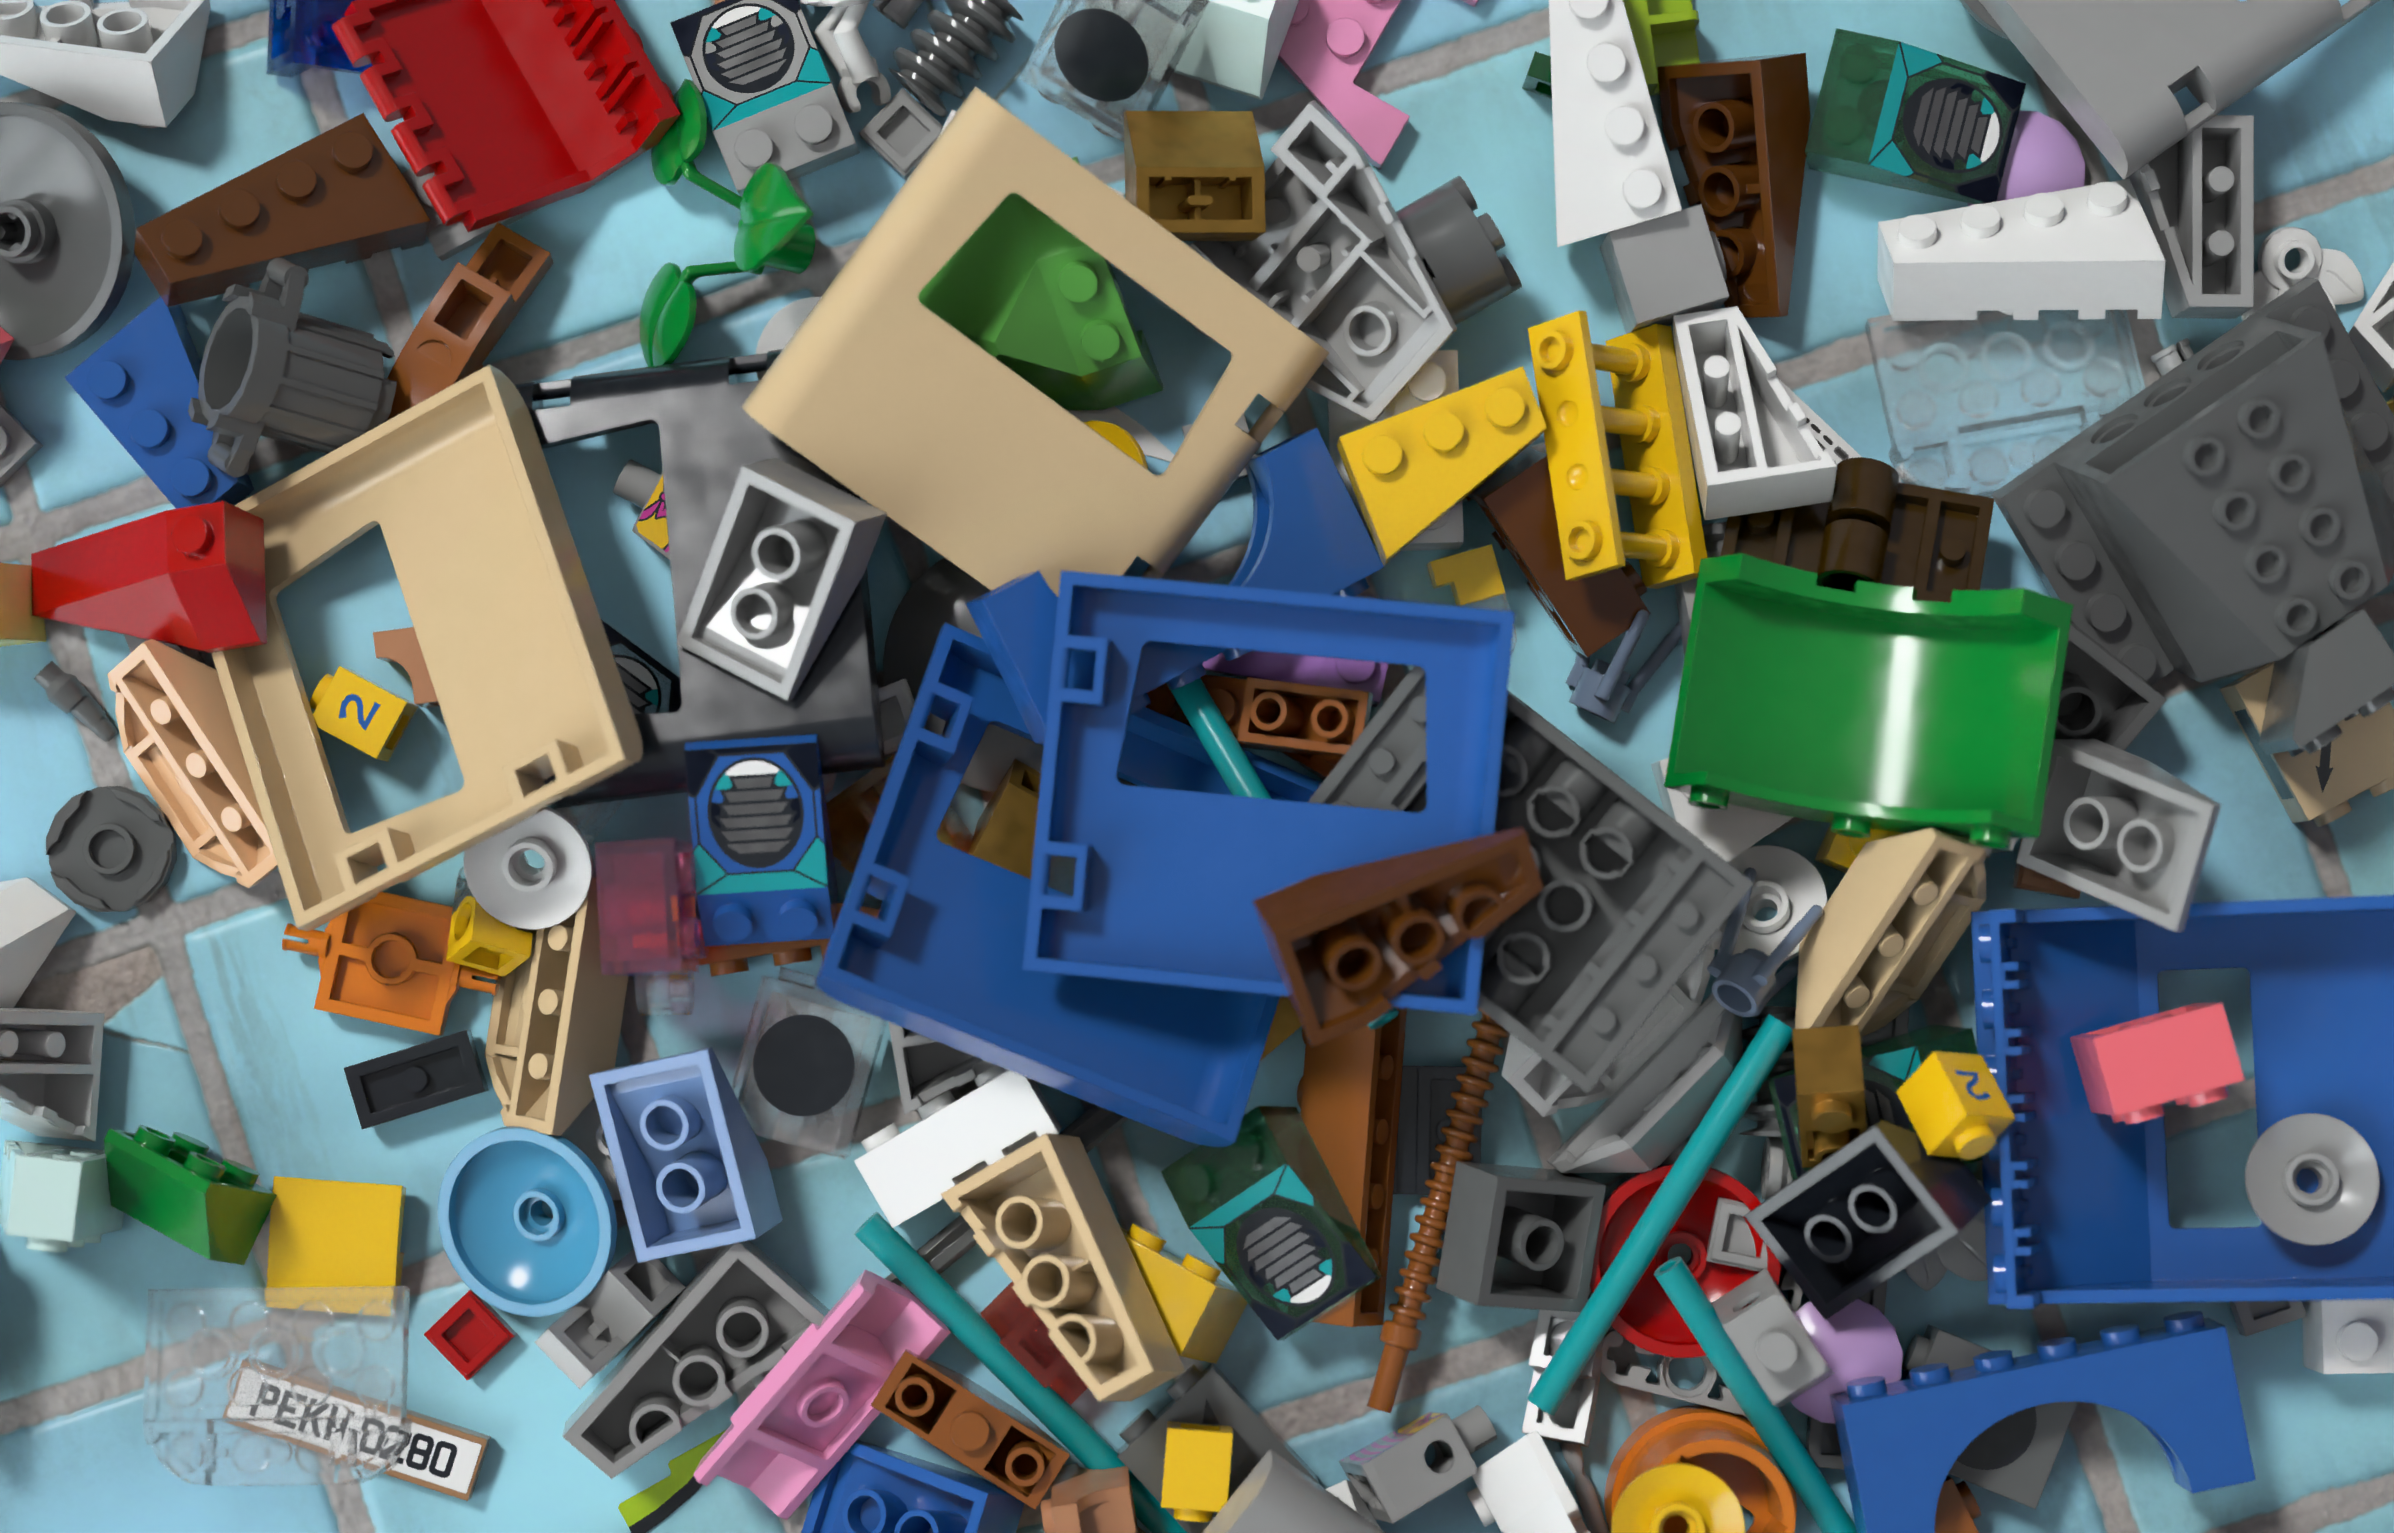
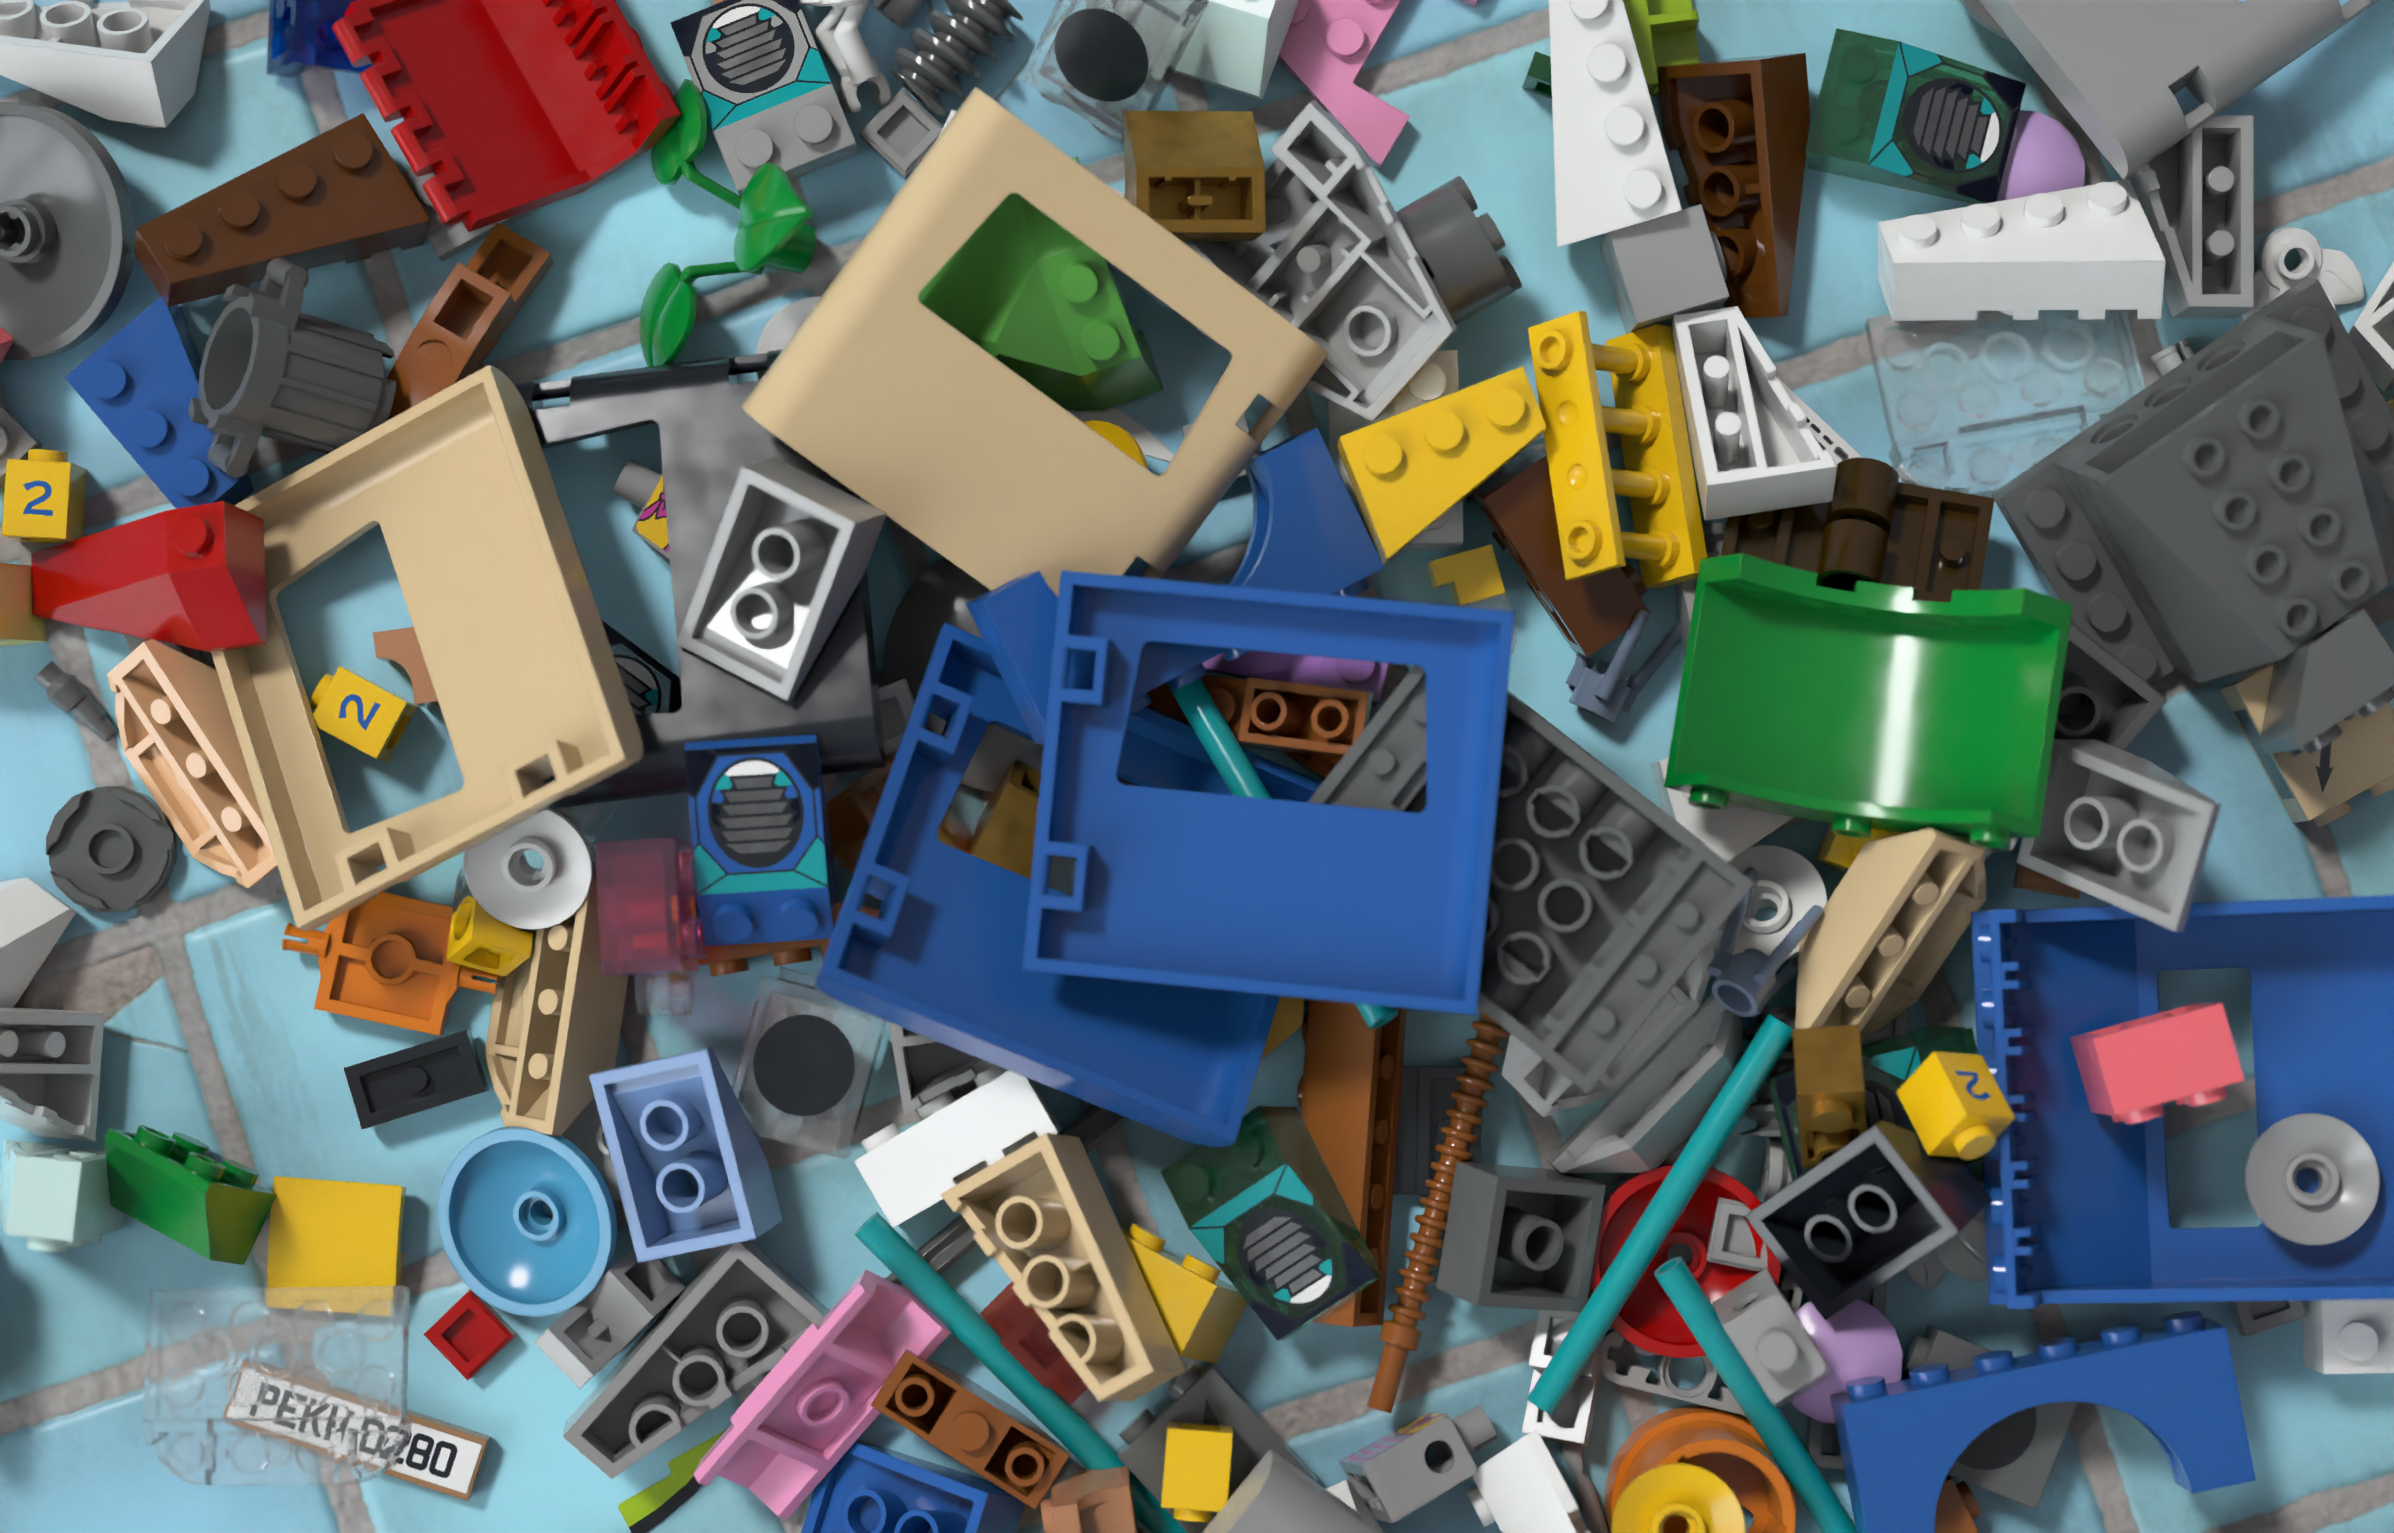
reddish brown wedge [1253,827,1543,1047] -> none
none -> yellow brick [2,449,87,544]

